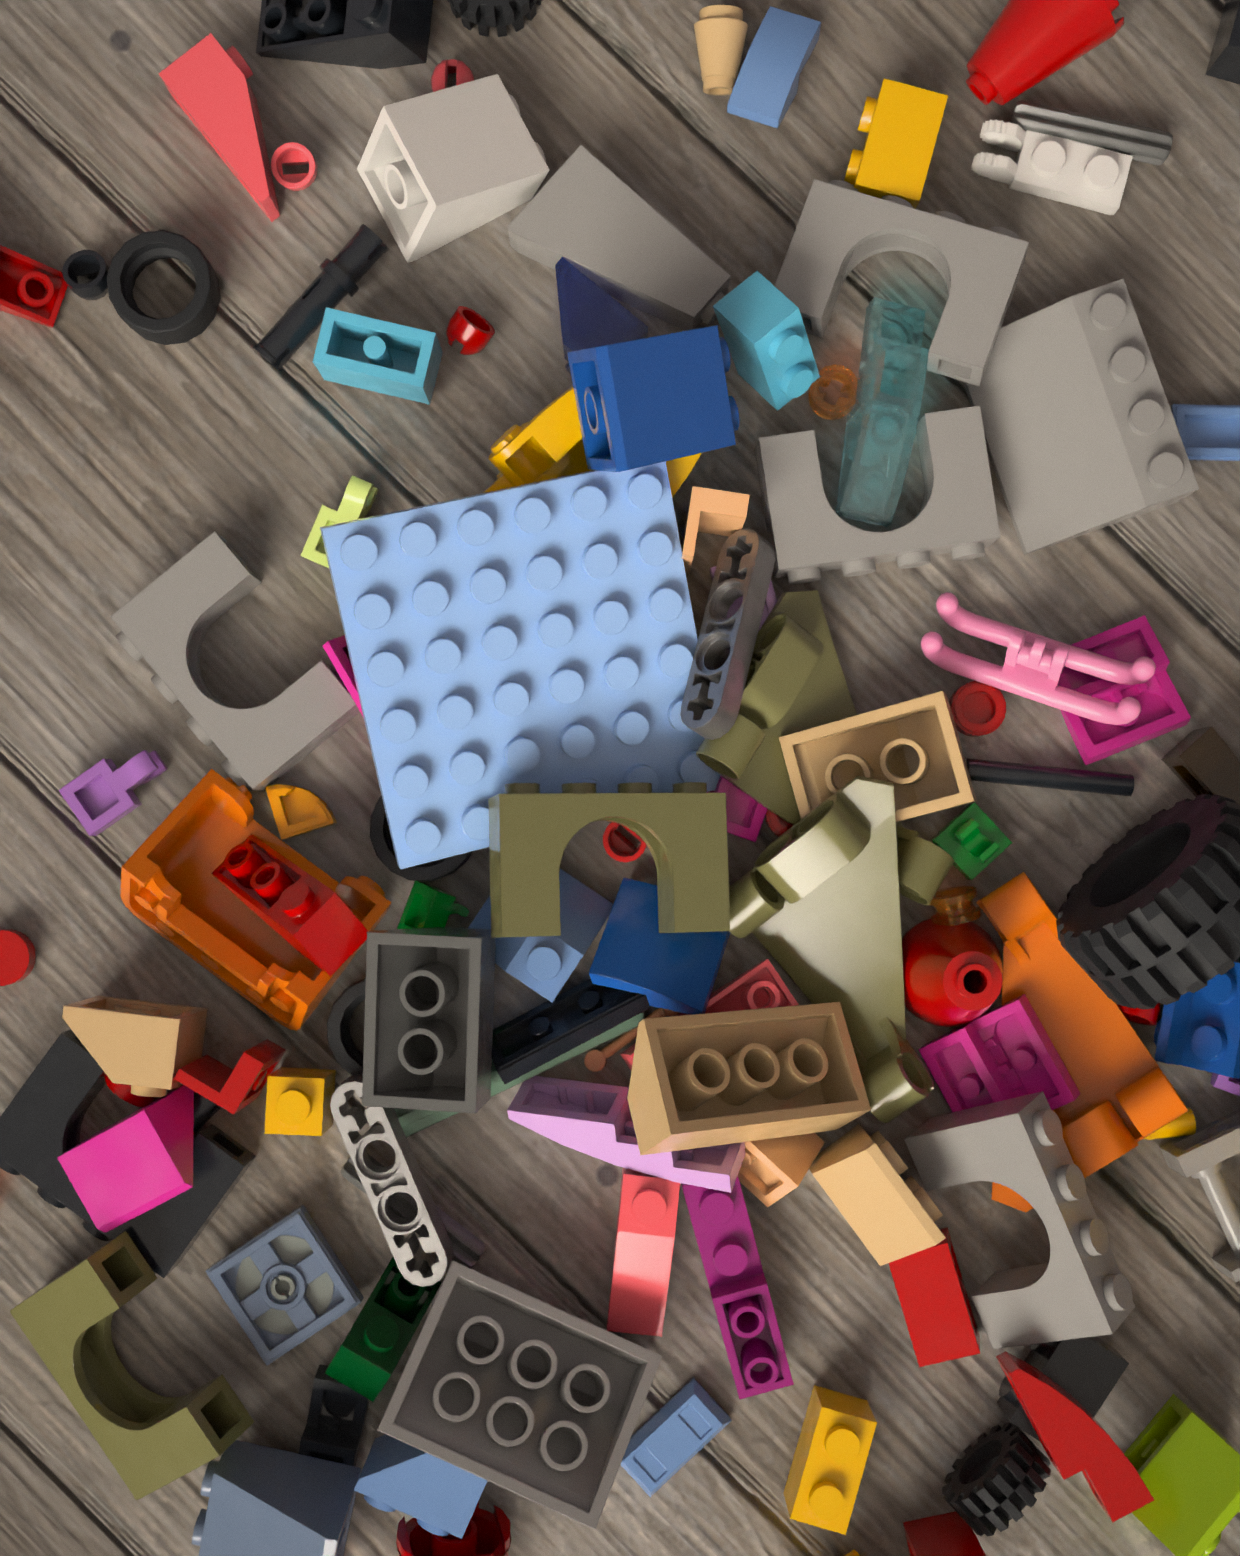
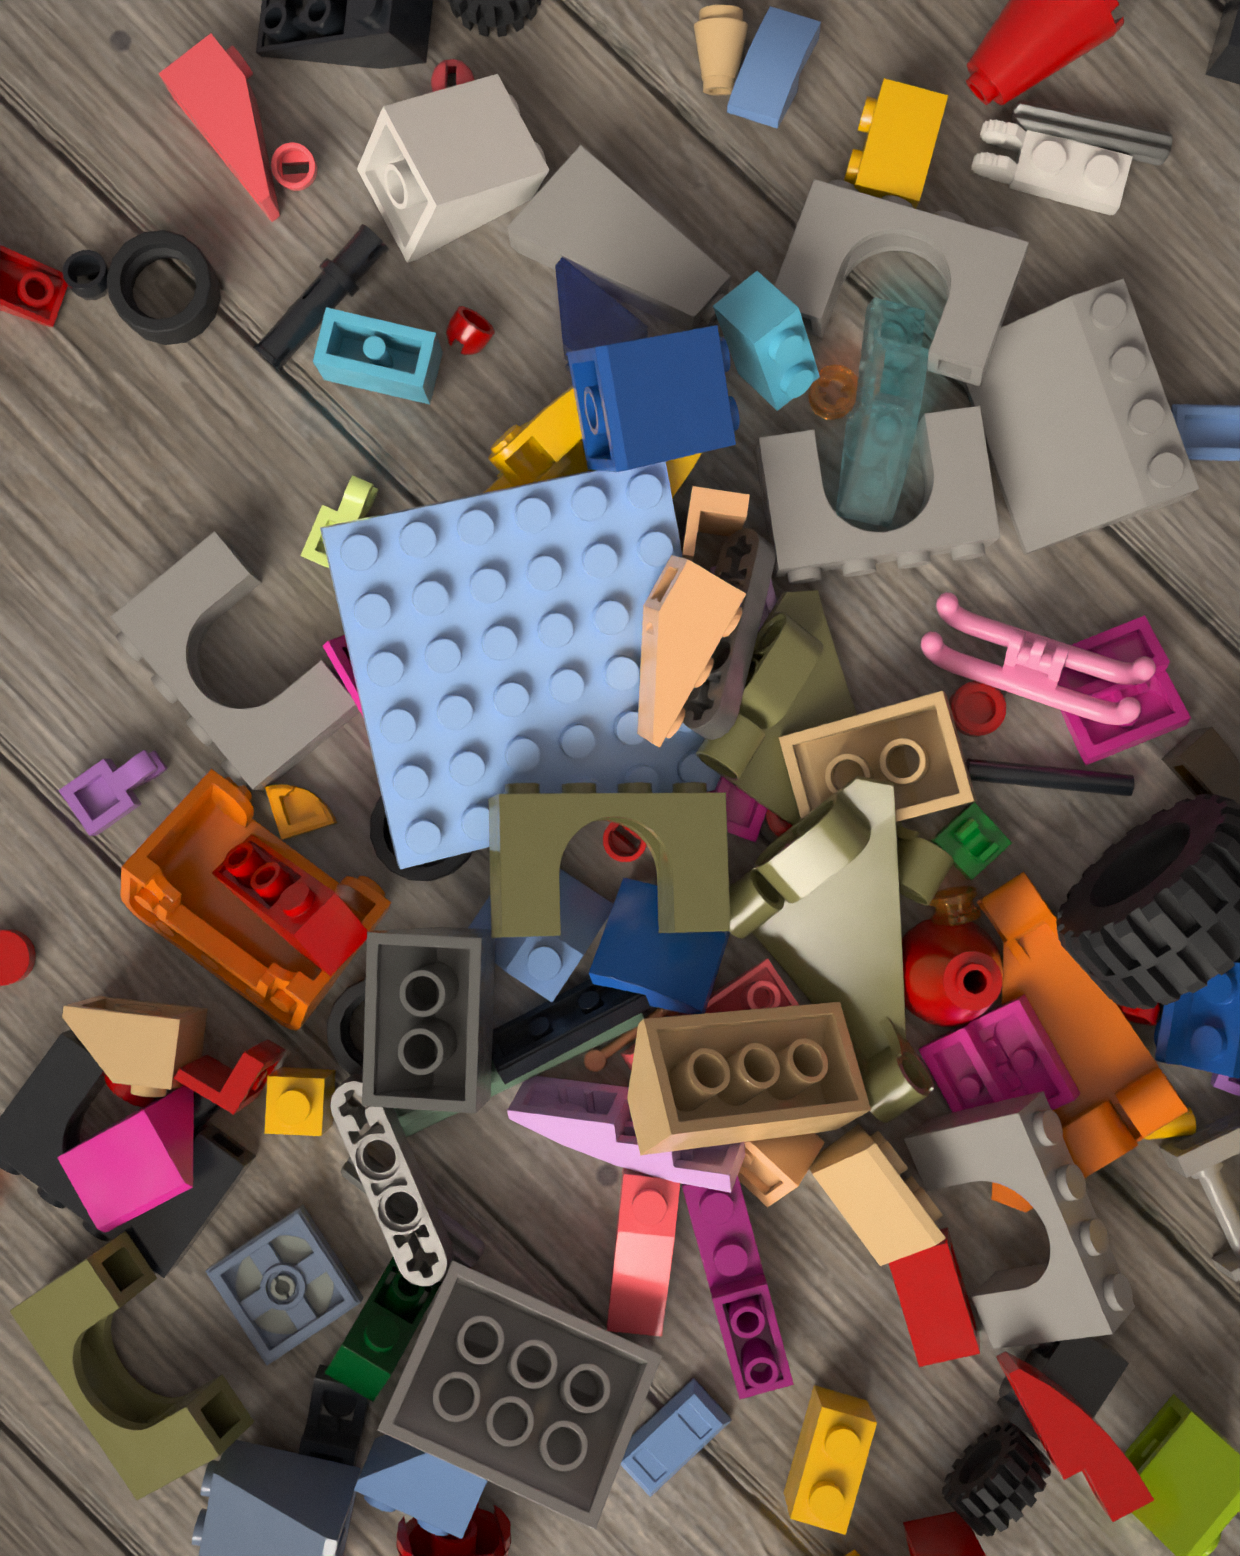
green tile [397,881,469,929] -> none
none -> light nougat slope [637,555,746,748]

